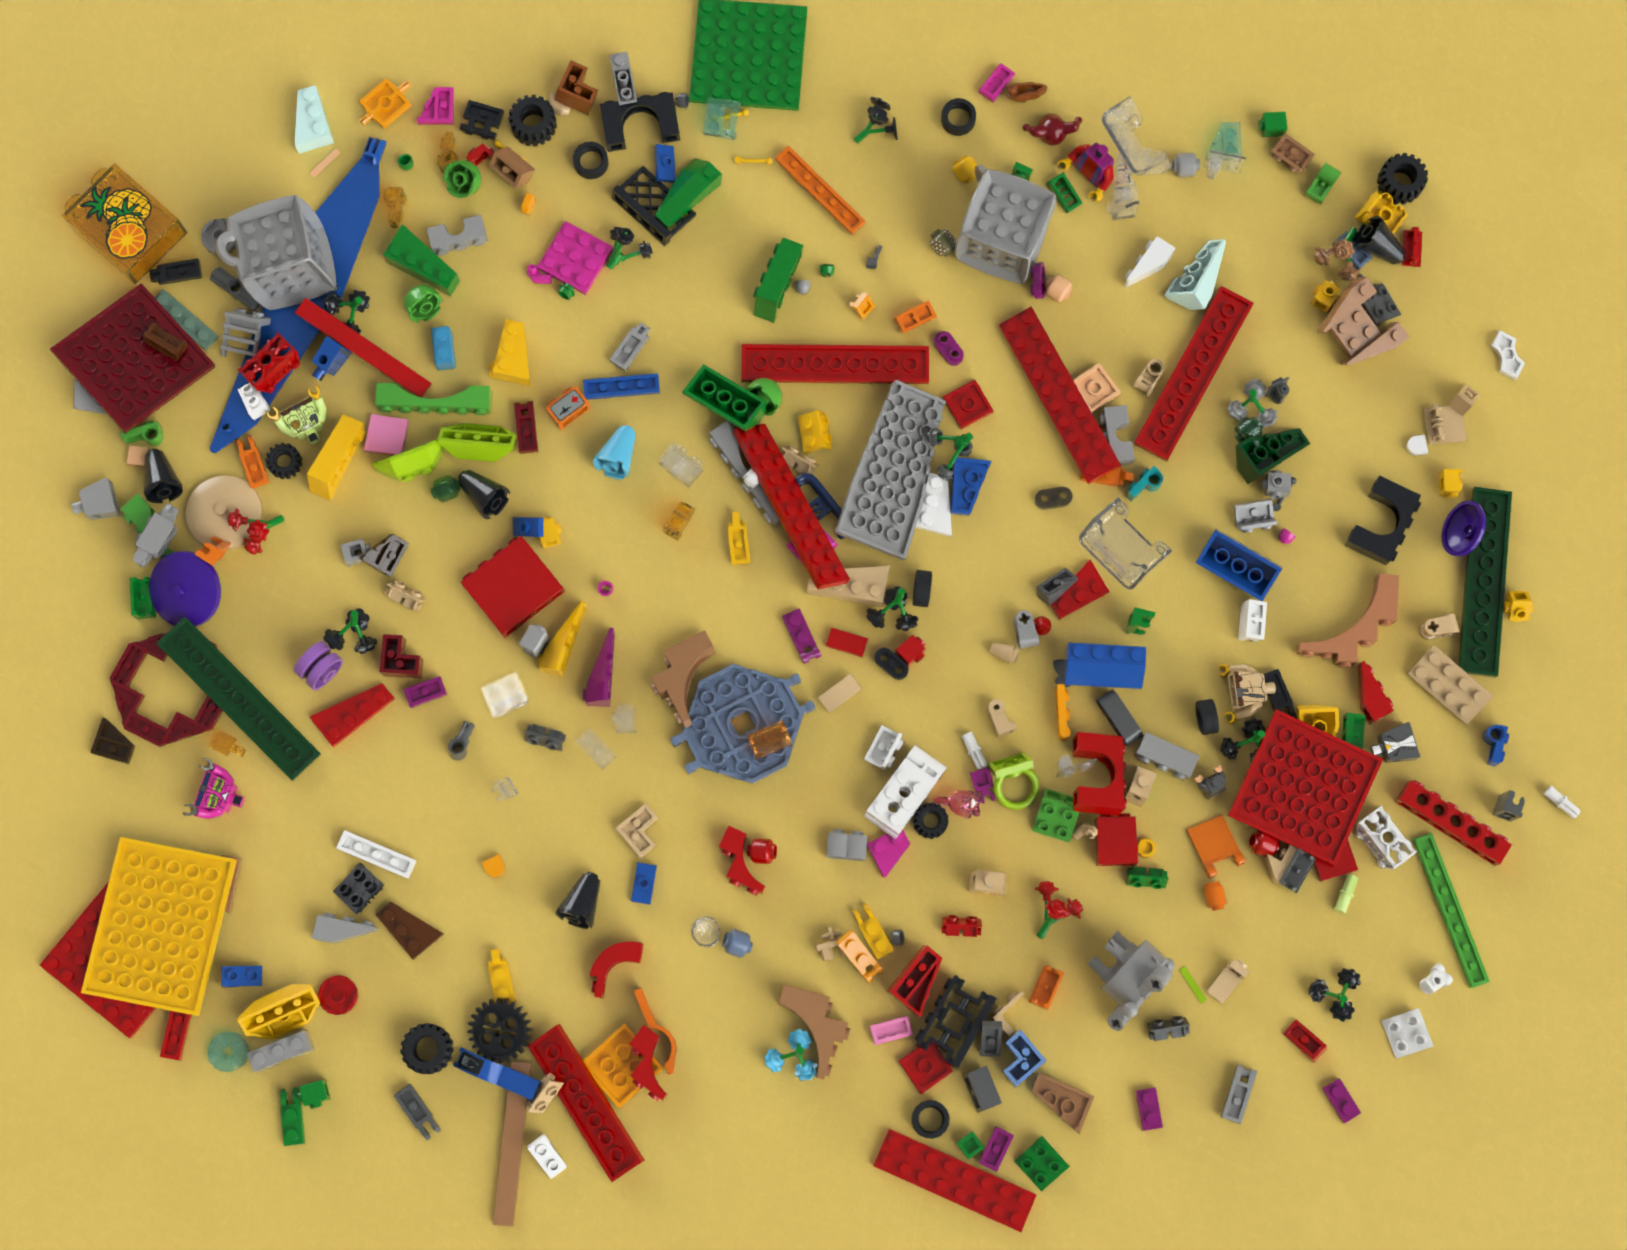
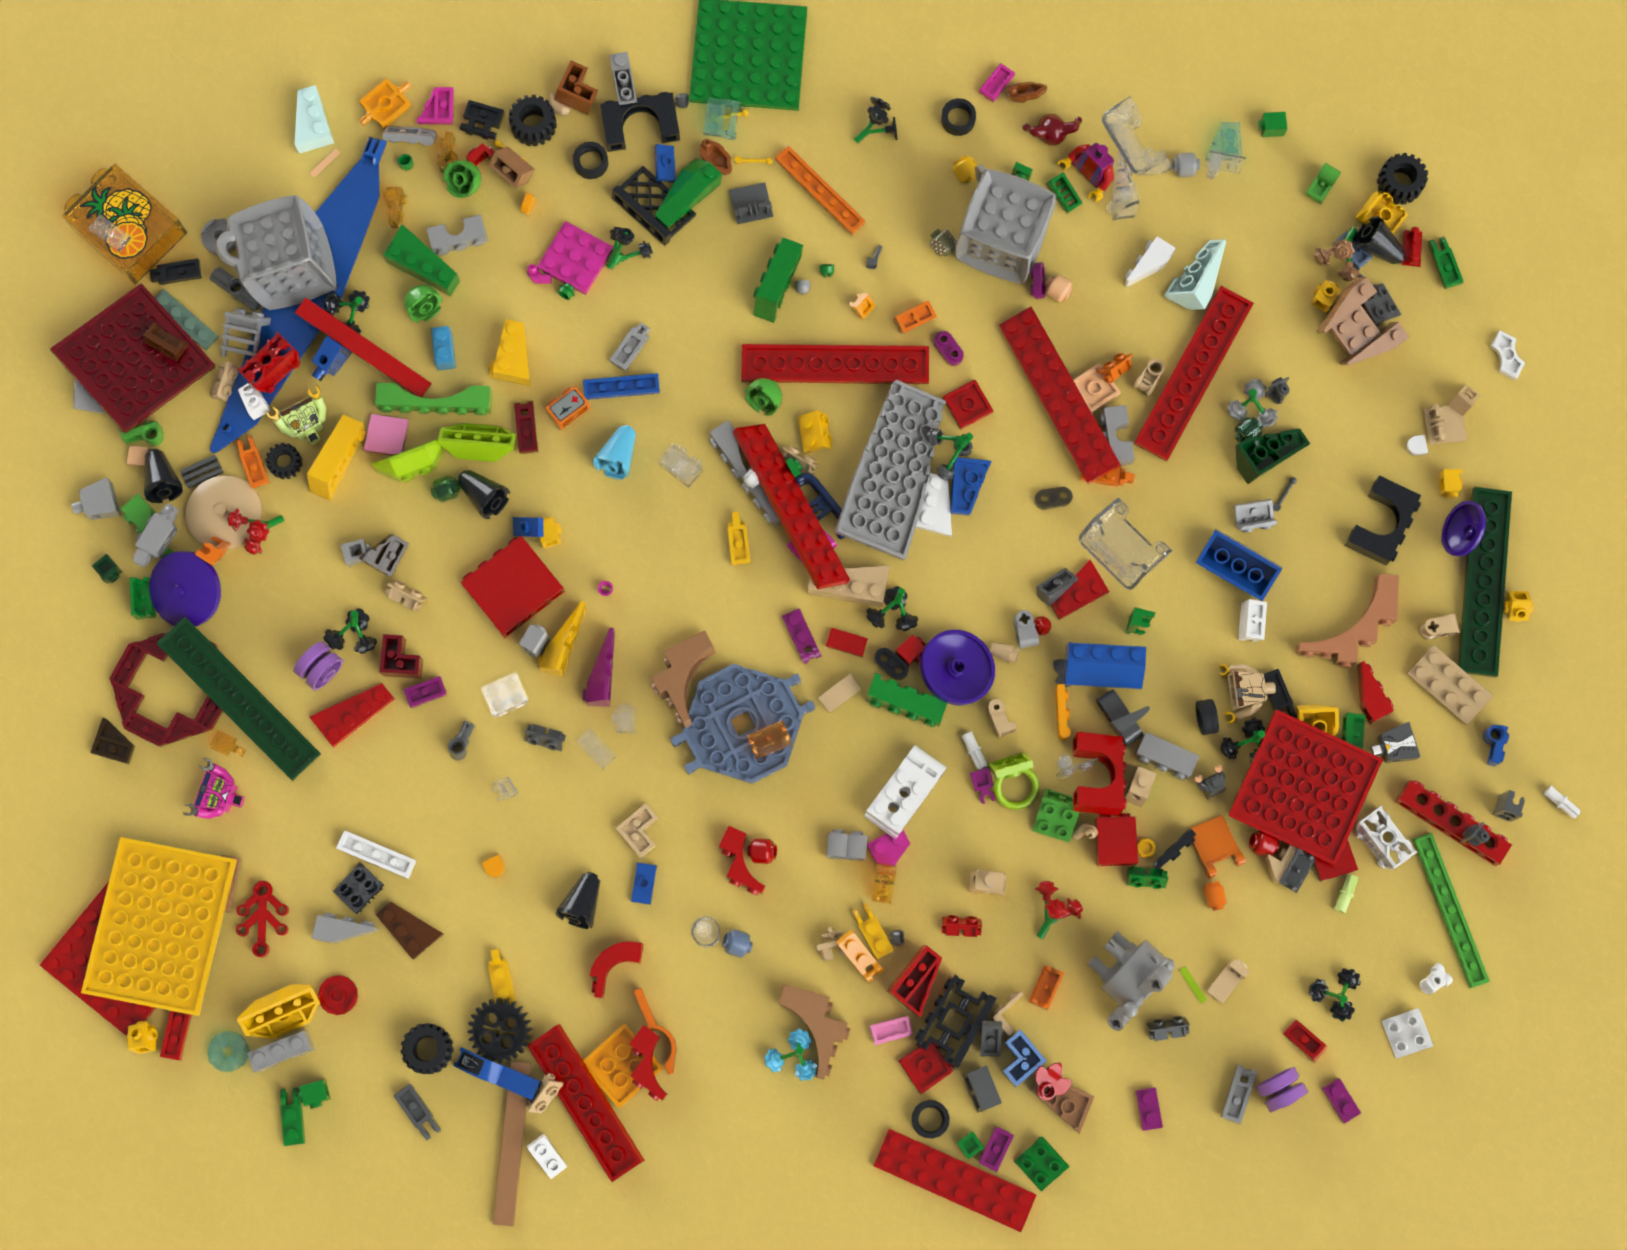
blue plate [221,966,262,987] -> none
clear yellow leg [663,501,695,541] -> none
green slope [682,364,766,431] -> none
white bracket [864,725,904,771] -> none
black tyre [912,570,932,607] -> none
black tyre [913,802,949,839] -> none
clear pink animal [933,790,982,819] -> none
teal plate [1126,466,1163,502] -> none
light grey brick [1262,470,1291,499] -> none
medium nougat bracket [1271,133,1315,173] -> none
dark pink hinge [1279,528,1296,544] -> none
none -> clear plate [88,215,131,253]
none -> dark green bracket [92,554,123,584]
none -> yellow brick [126,1021,158,1054]
none -> dark grey tile [180,455,224,488]
none -> tan hinge [211,361,238,403]
none -> red plant [236,881,289,958]
none -> light grey hinge [383,126,438,146]
none -> dark orange arm [700,139,732,175]
none -> dark grey hinge [729,182,773,224]
none -> green plate [786,457,803,478]
none -> green wedge [867,673,947,728]
none -> clear yellow plate [872,863,897,904]
none -> dark purple dish [920,630,995,706]
none -> plate [1035,1062,1072,1100]
none -> orange hinge [1097,353,1134,383]
none -> dark grey slope [1109,706,1150,736]
none -> black hinge [1153,828,1196,869]
none -> medium lavender wheel [1256,1066,1309,1112]
none -> green hinge [1428,237,1463,289]
none -> dark grey hinge [1461,822,1490,846]

